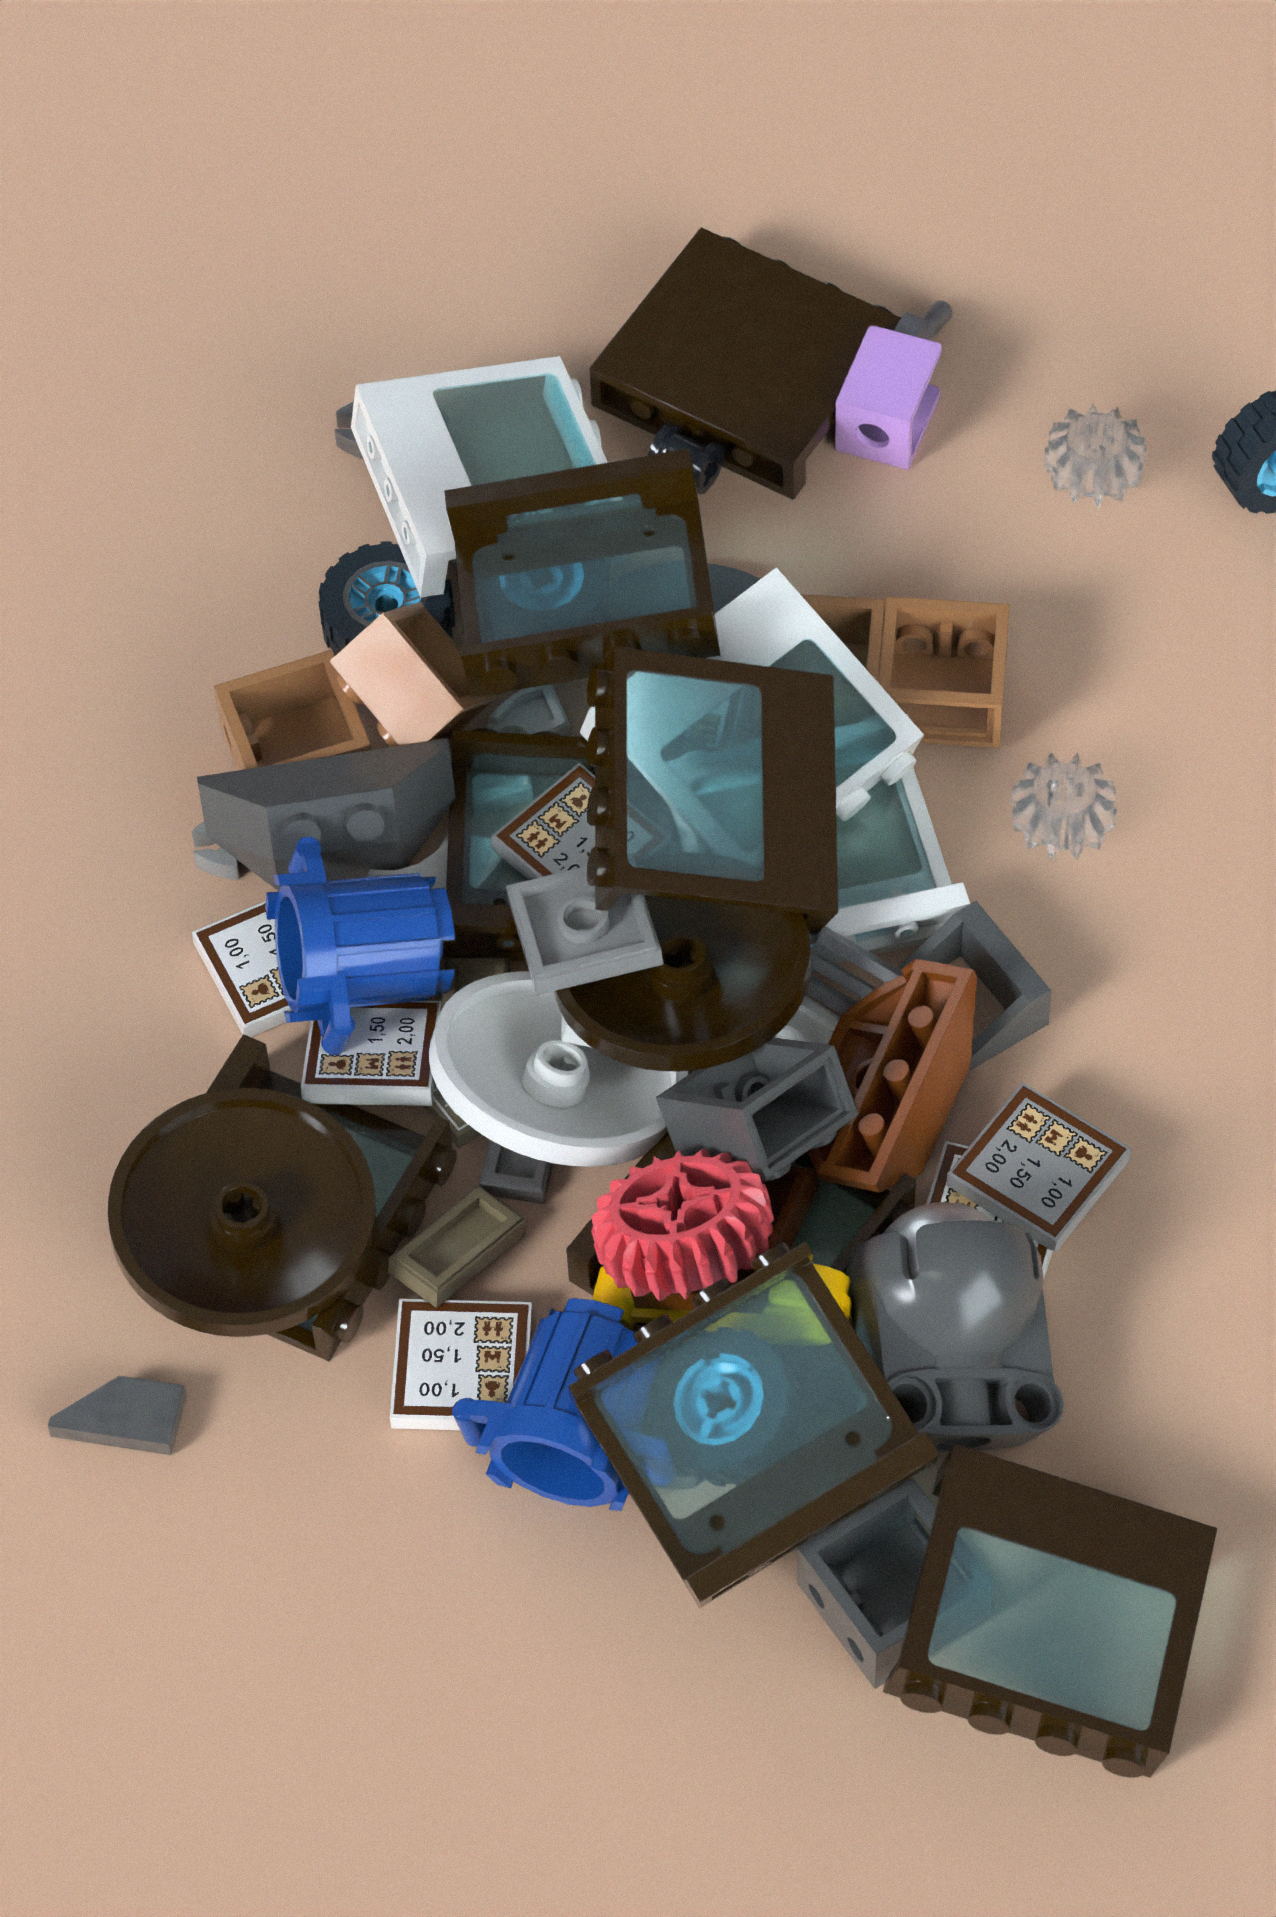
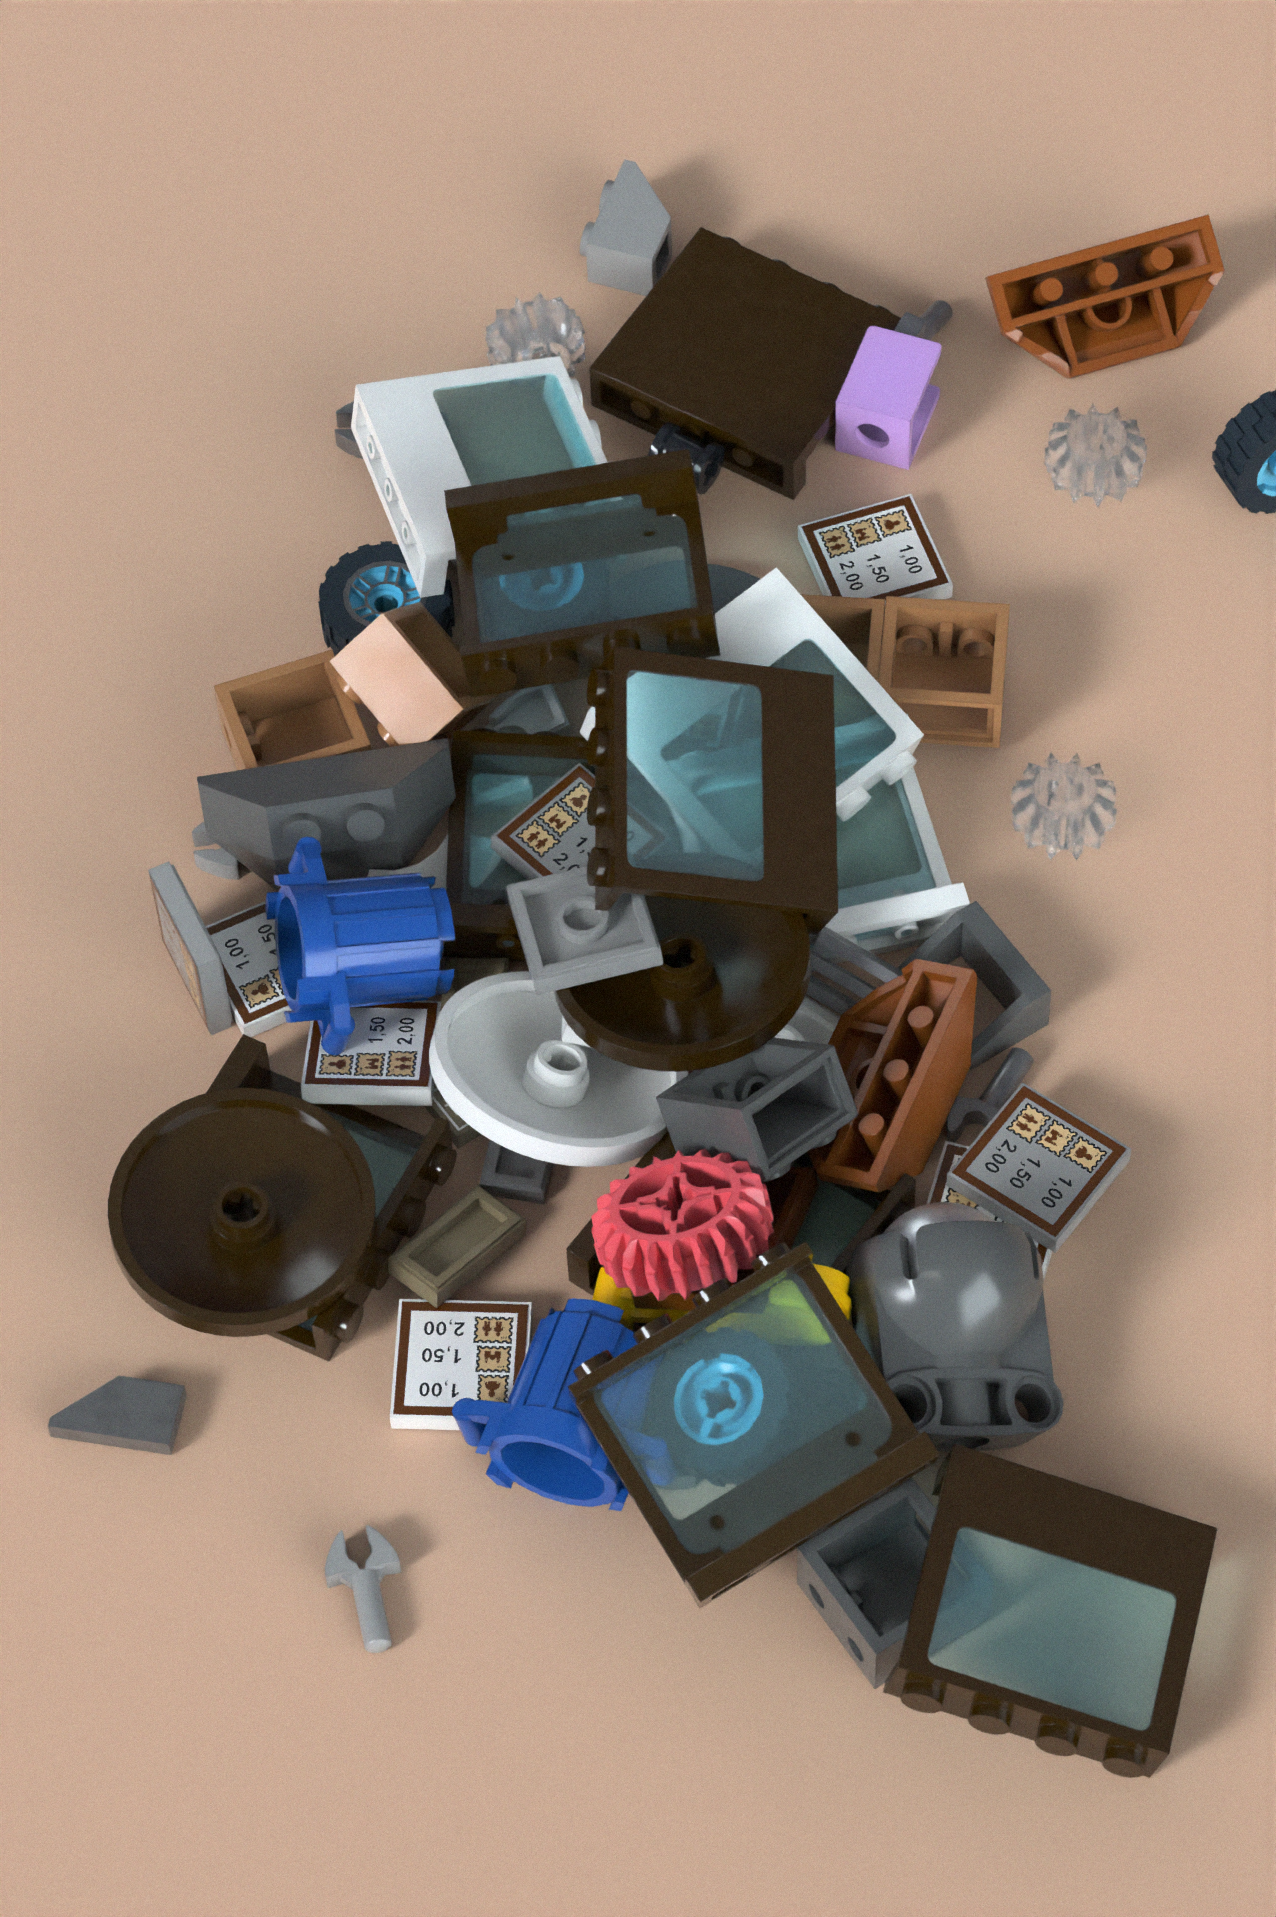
none -> light grey tile [148,862,233,1035]
none -> light grey bar [325,1525,401,1653]
none -> clear gear [485,292,586,393]
none -> light grey slope [580,159,672,296]
none -> tile [798,494,953,603]
none -> flat silver bar [946,1047,1034,1143]
none -> dark orange wedge [985,214,1225,379]

